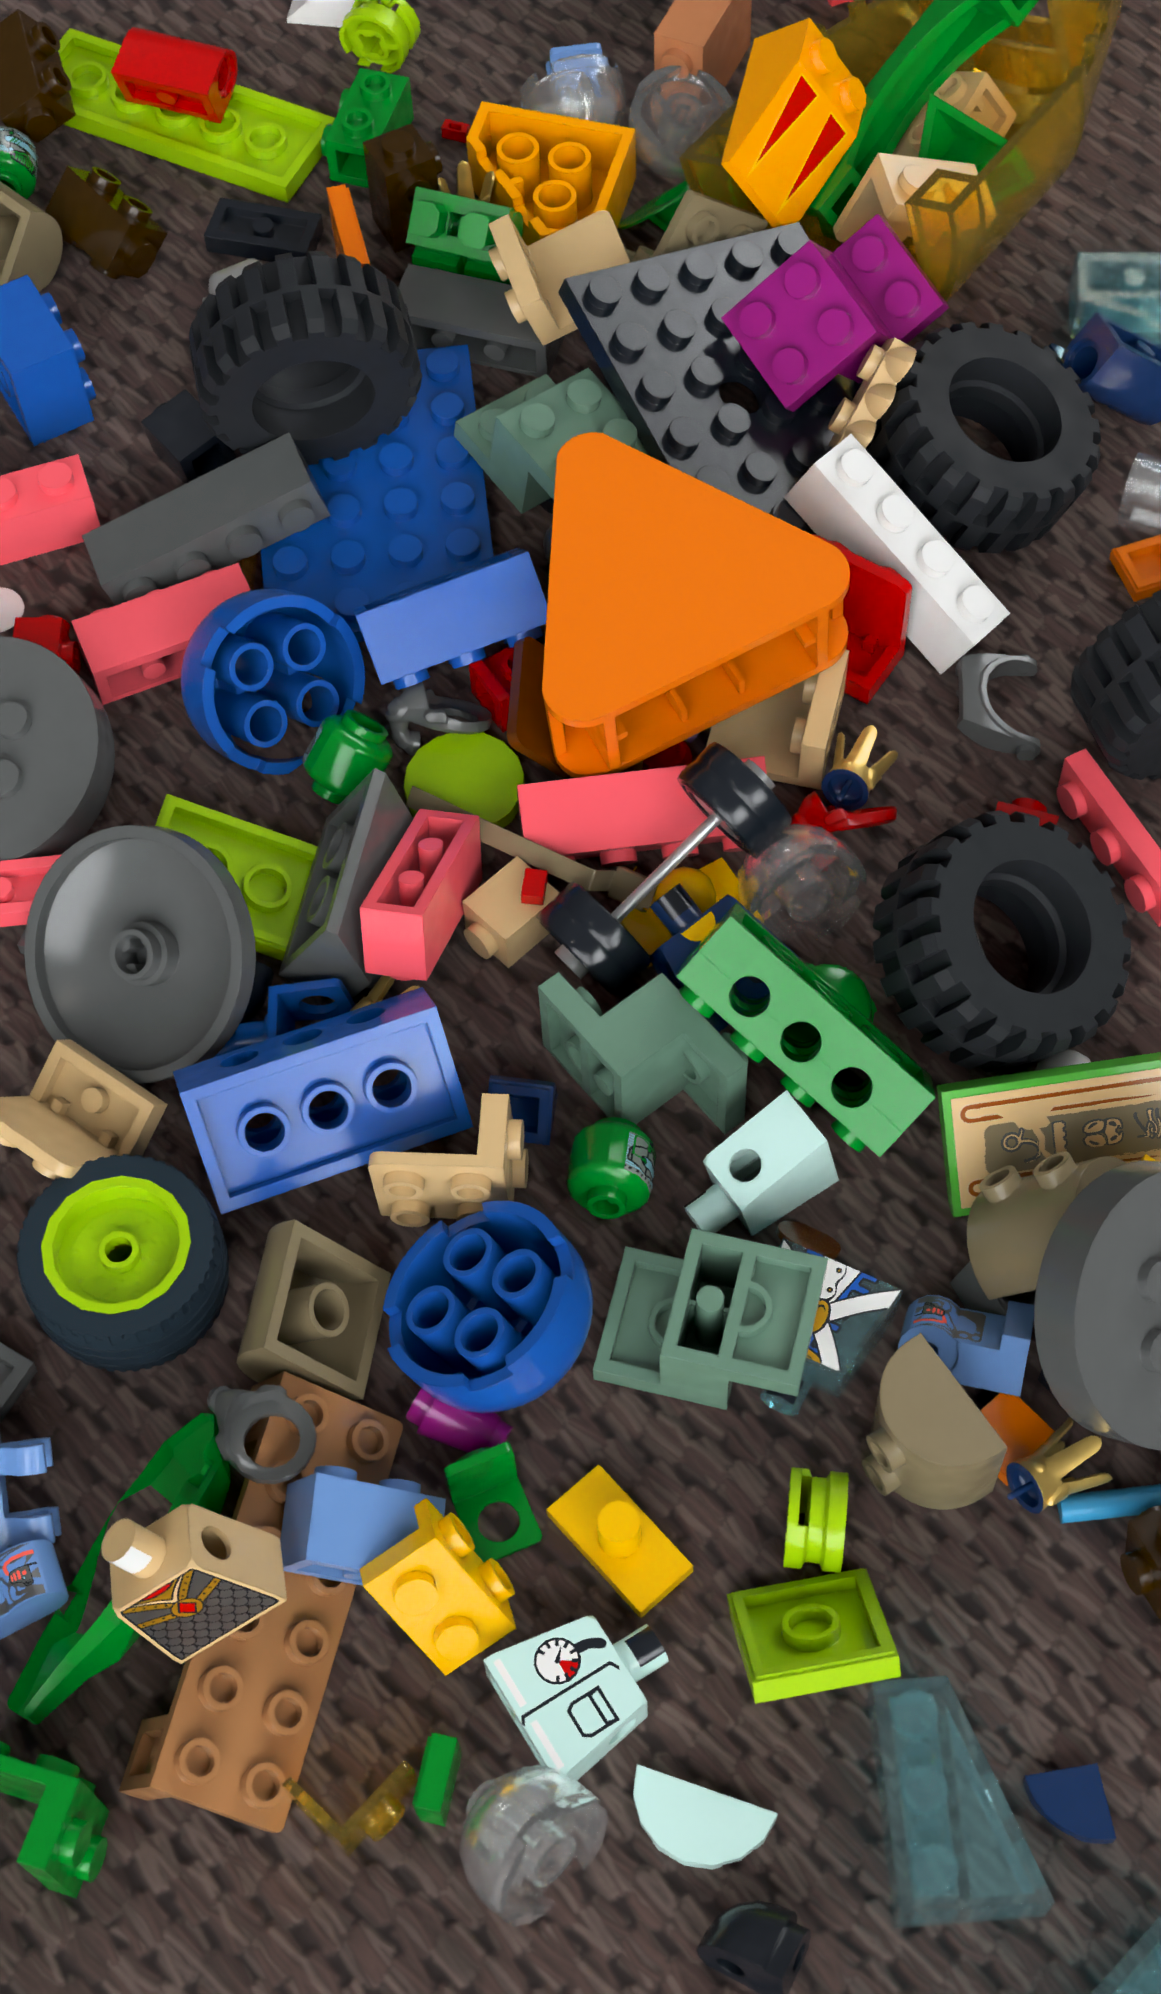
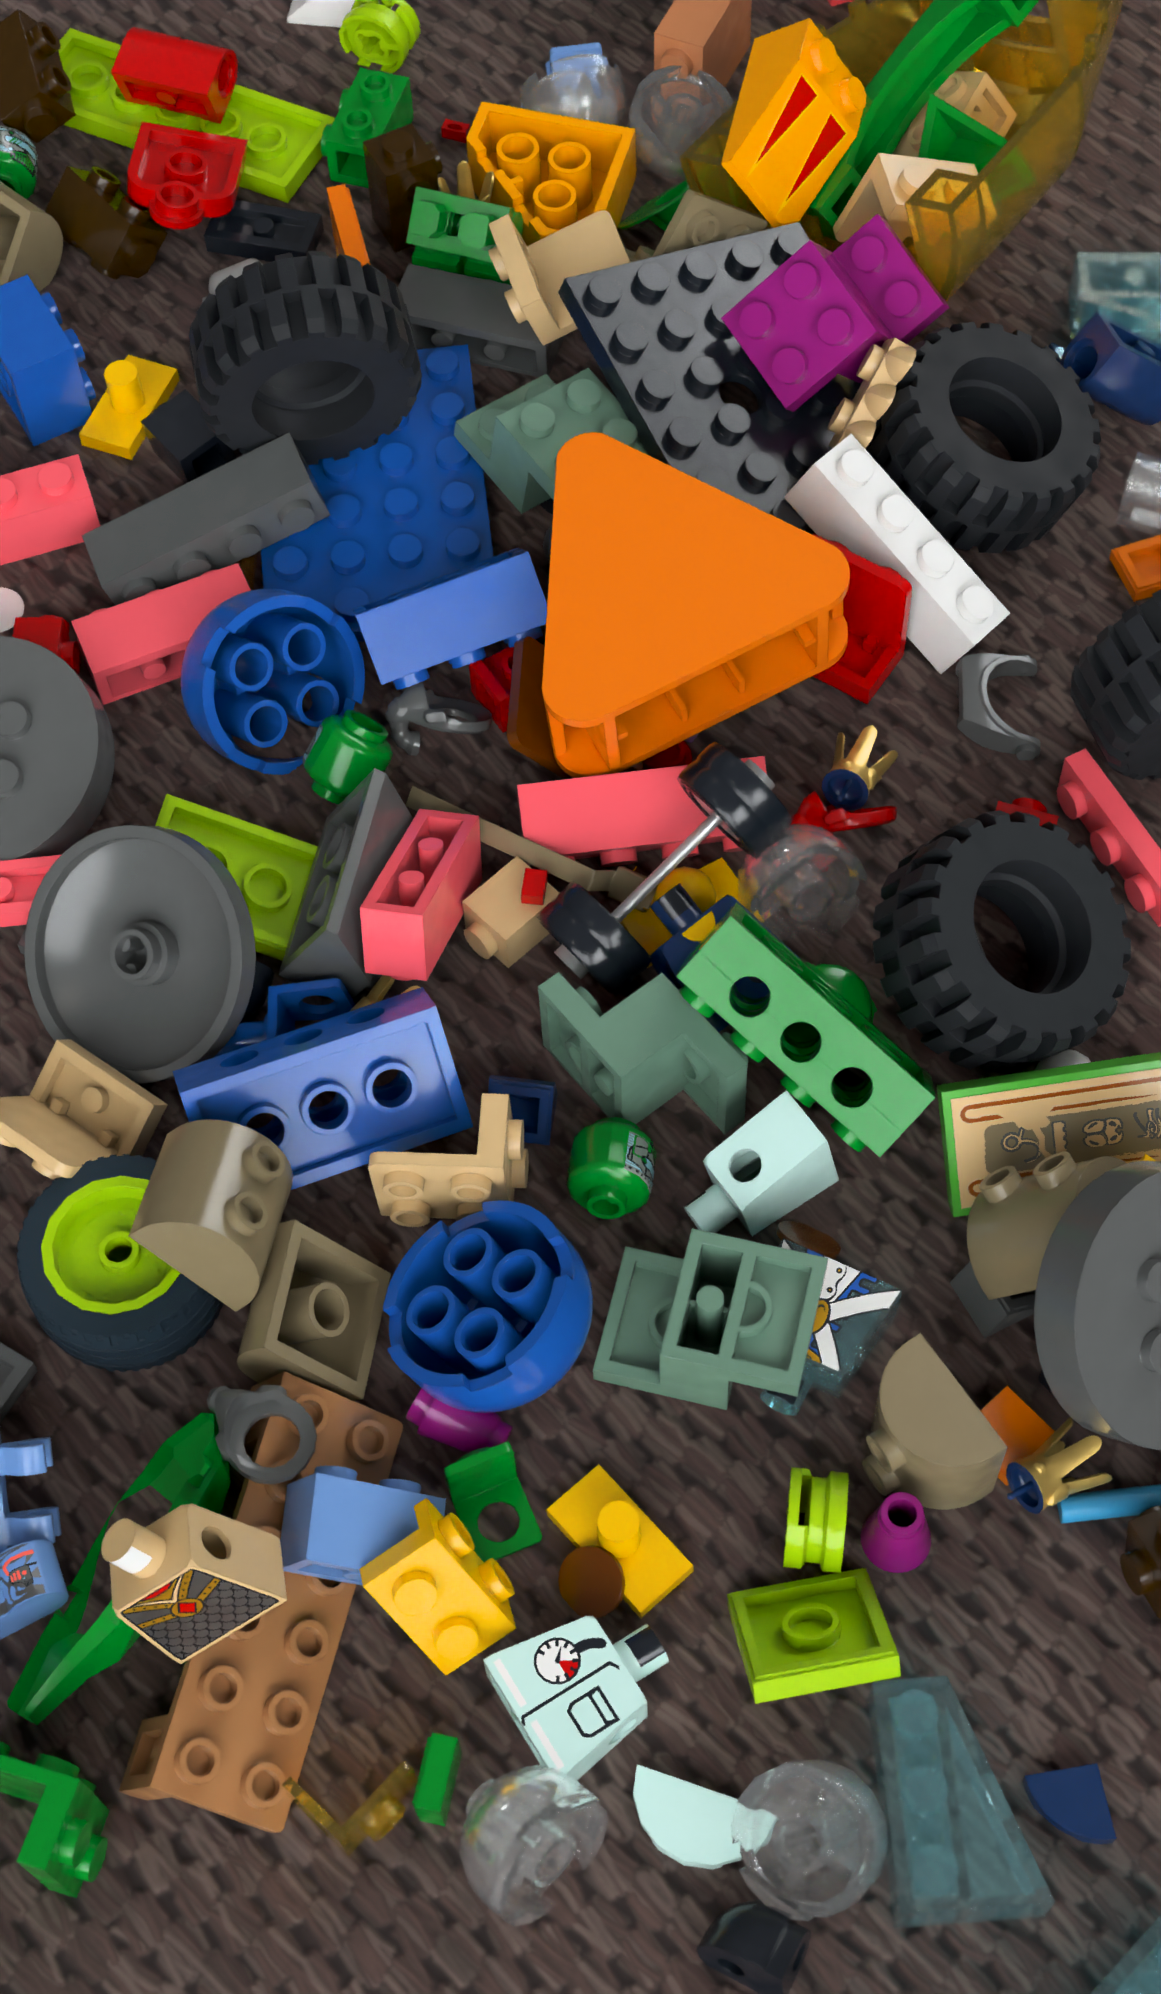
lime tile [404,732,525,828] -> none
tan bracket [706,650,850,790] -> none
medium blue leg [898,1295,1034,1397] -> none
none -> yellow tile [79,355,180,460]
none -> red plate [127,122,248,229]
none -> dark tan brick [129,1119,293,1312]
none -> reddish brown piece [558,1546,625,1618]
none -> clear cylinder [731,1759,889,1921]
none -> magenta cone [861,1492,931,1573]

